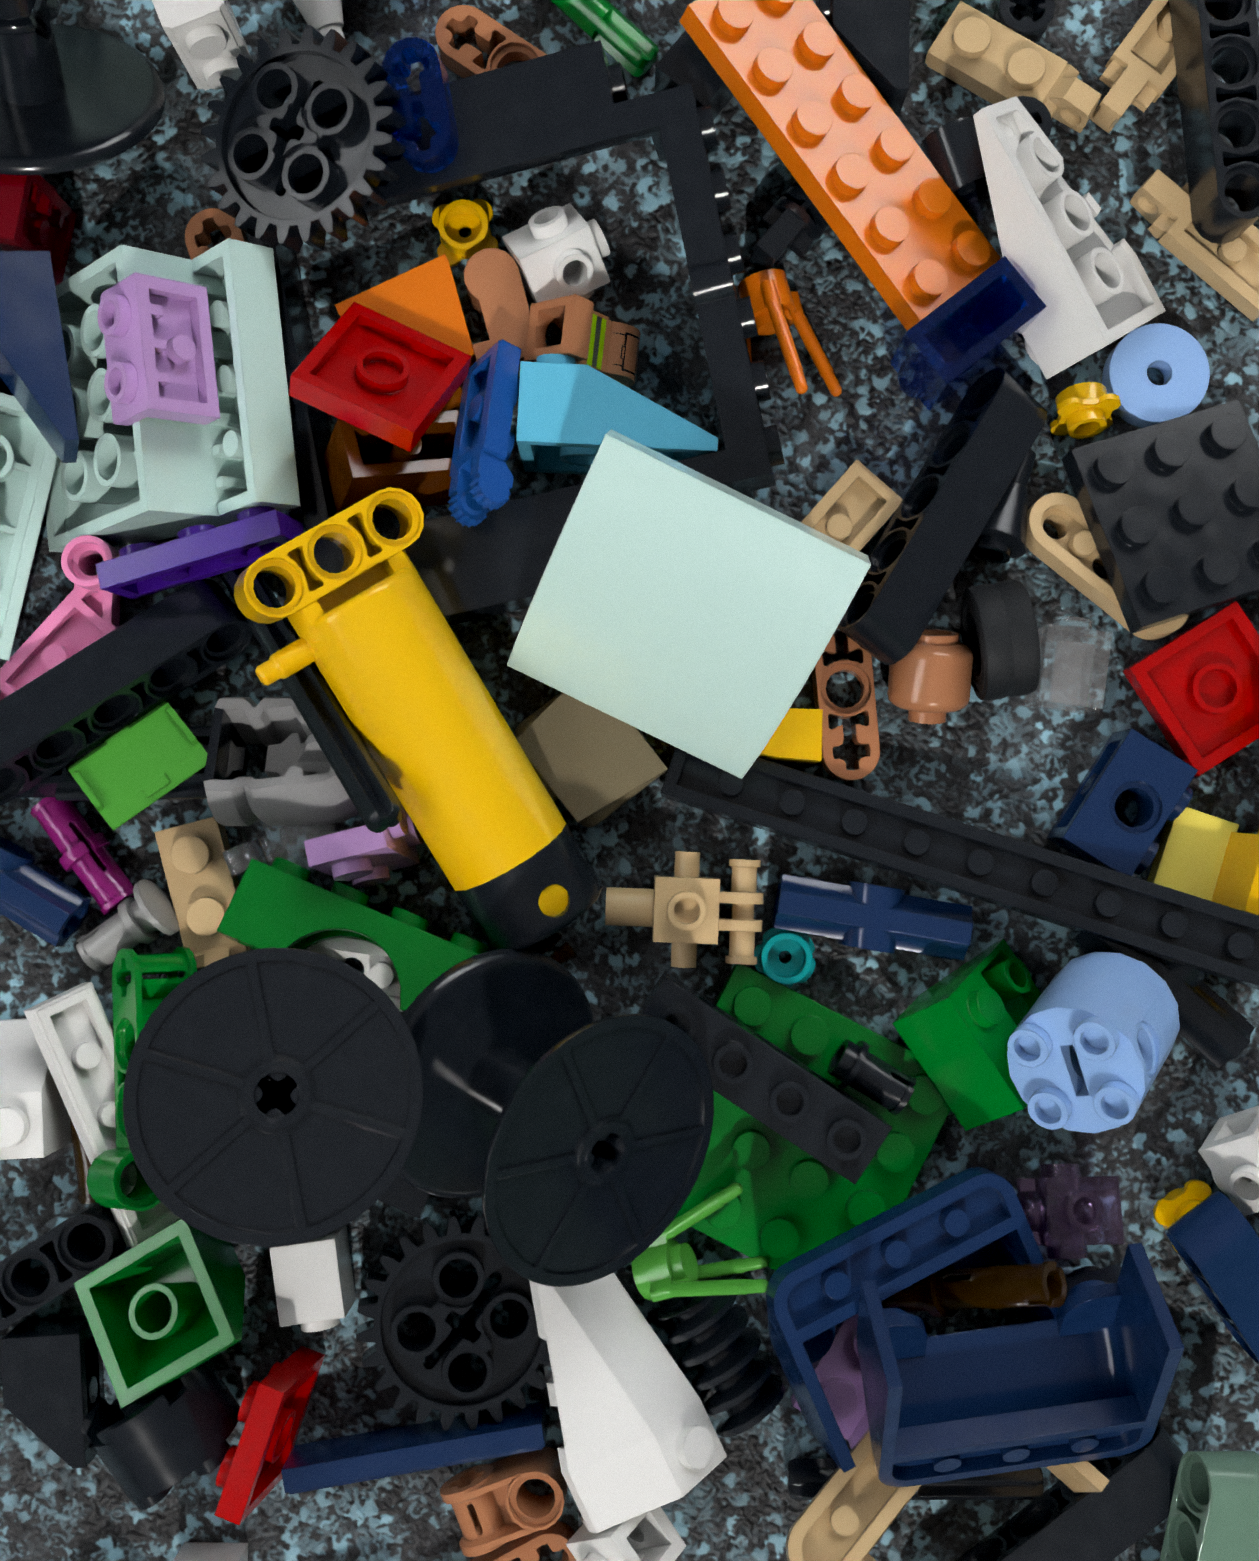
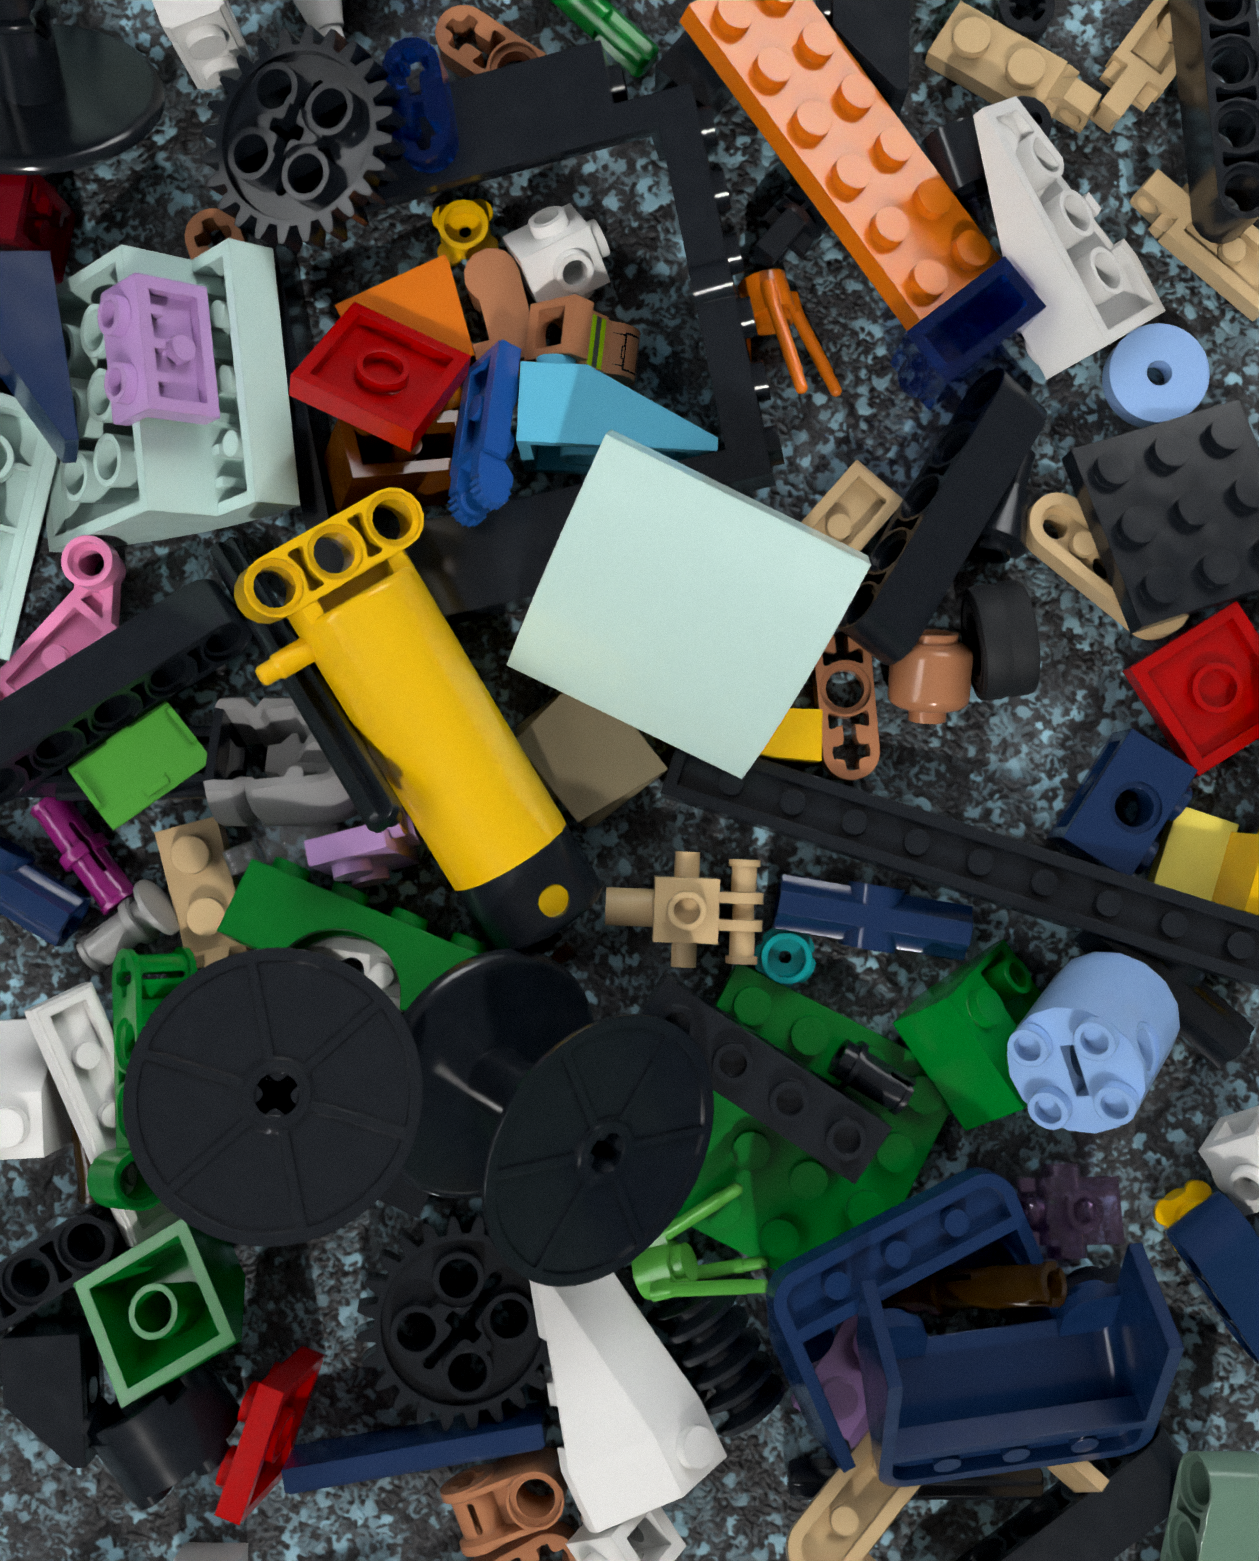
dark purple plate [95,506,304,600] -> none
white brick [269,1225,356,1332] -> none
clear brick [1023,616,1113,714] -> none
yellow plate [1049,382,1121,439] -> none

